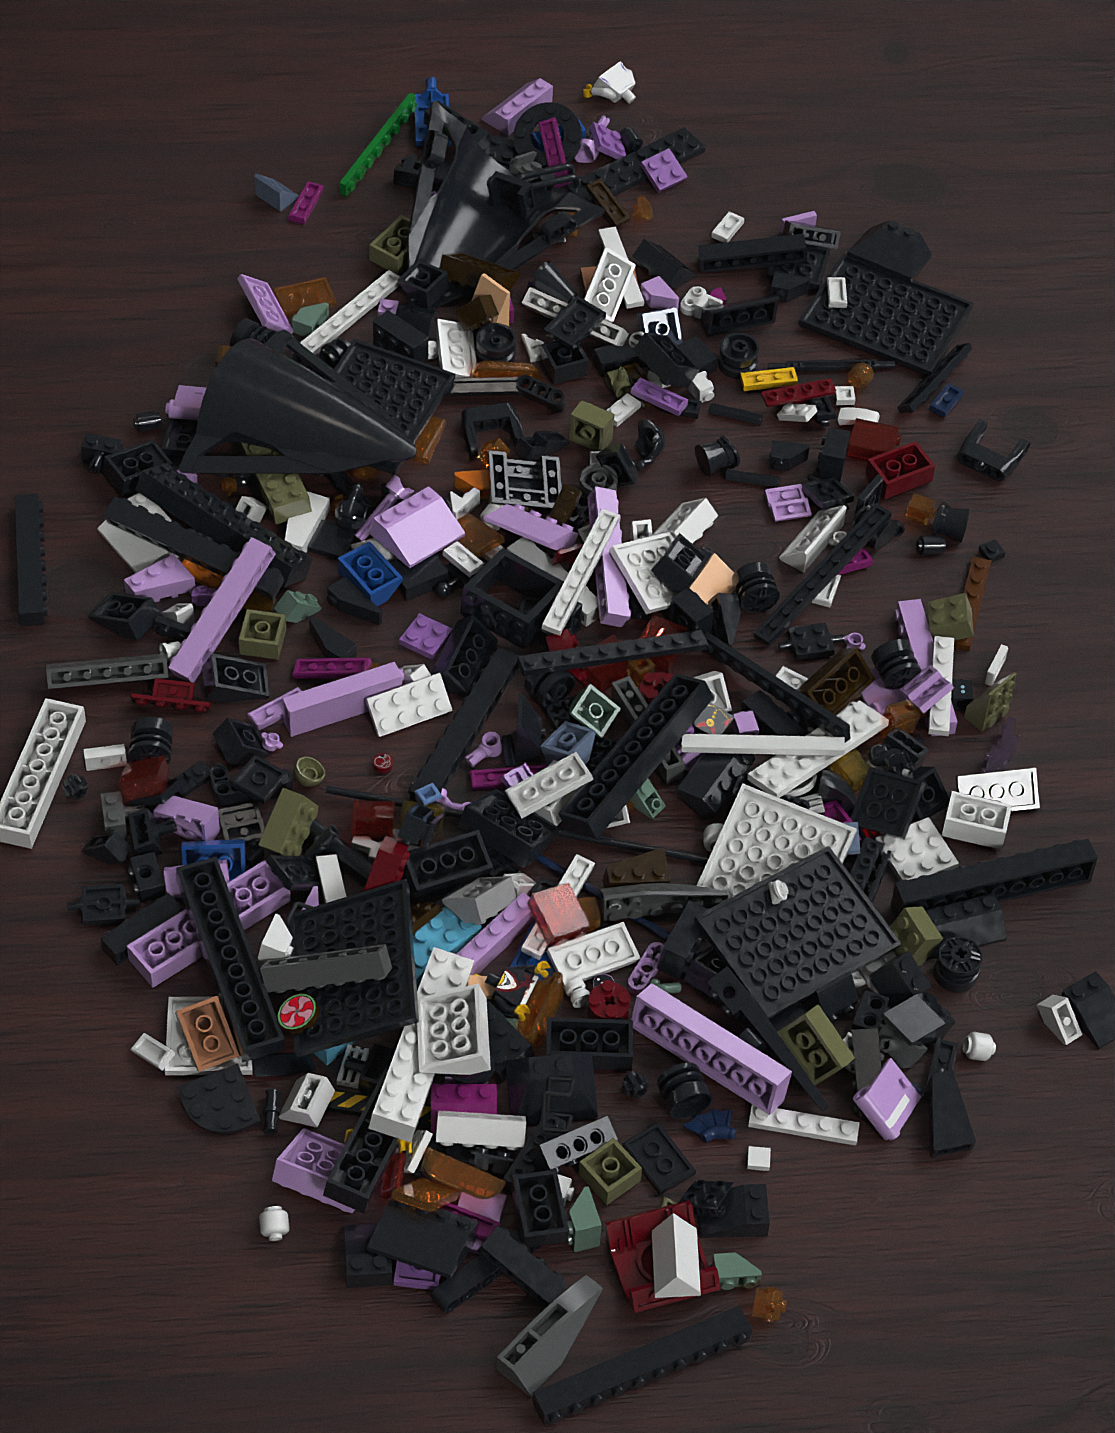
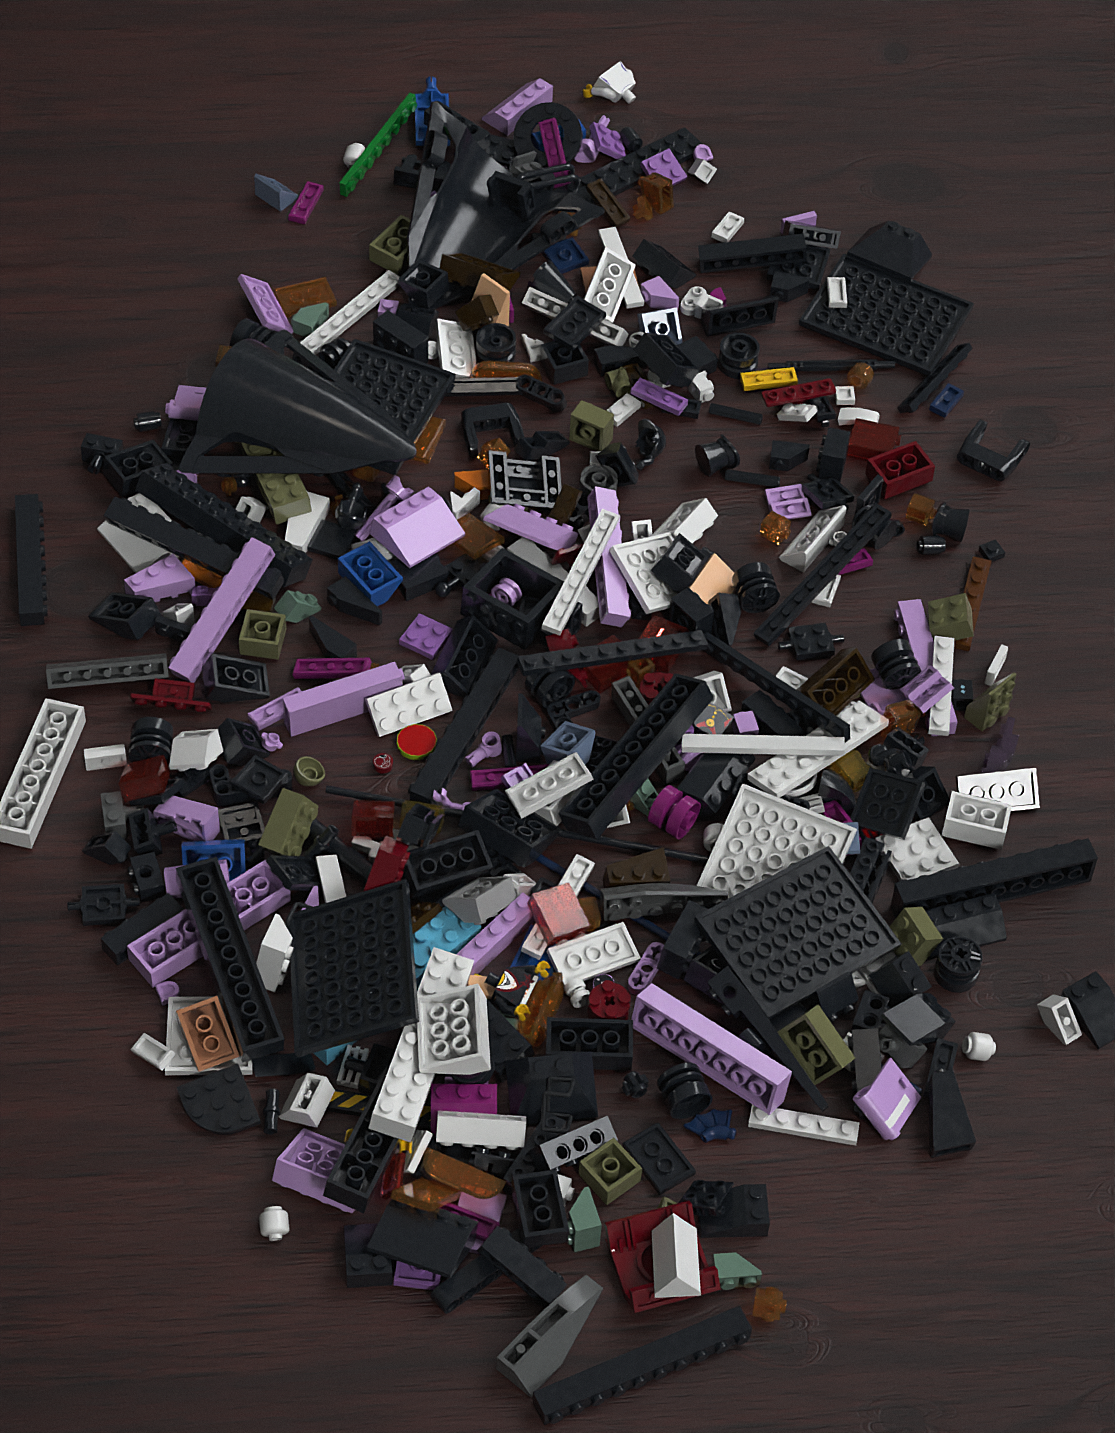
black gear [62,774,88,799] -> none
white piece [159,641,181,662] -> none
dark grey brick [260,944,392,993] -> none
tile [277,993,320,1034] -> none
medium blue slope [415,783,442,806] -> none
white plate [443,541,484,577] -> none
sand green slope [569,684,621,739] -> none
sand green arm [649,979,681,994] -> none
white tile [747,1146,771,1171] -> none
white plate [768,880,788,904] -> none
lavender plate [844,632,866,650] -> none
none -> lavender tile [155,981,180,1006]
none -> white slope [169,729,223,771]
none -> white head [343,143,365,169]
none -> red tile [397,724,437,760]
none -> lavender wheel [491,578,522,607]
none -> dark blue tile [541,237,589,274]
none -> clear orange torso [638,172,674,215]
none -> magenta wheel [648,785,701,839]
none -> white panel [688,158,717,184]
none -> lavender tile [693,144,713,161]
none -> clear orange brick [760,511,791,545]

